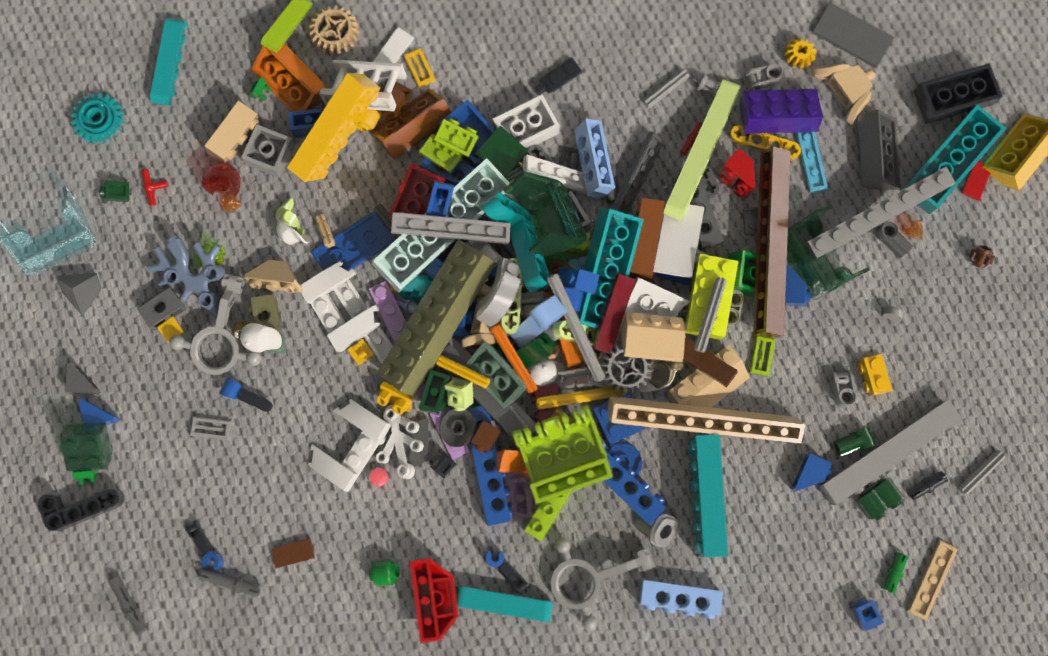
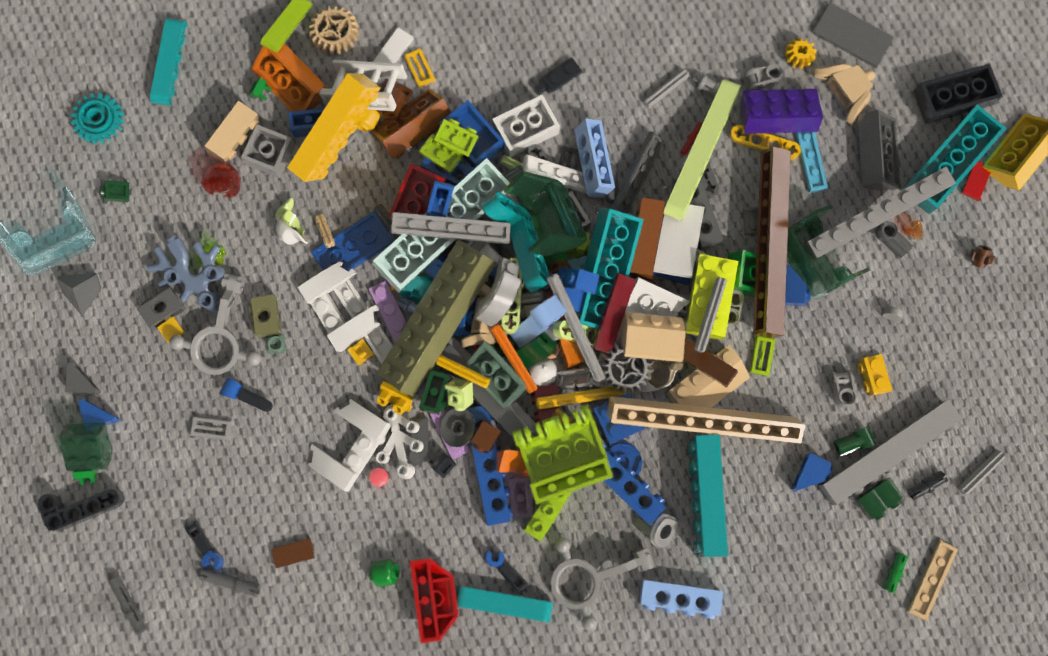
red piece [141,169,168,206] -> none
clear orange tile [222,194,241,213] -> none
white hair [232,320,282,353] -> none
tan slope [244,260,303,293] -> none
dark green tile [475,126,529,178] -> none
red slope [718,148,756,199] -> none
blue brick [851,598,884,631] -> none

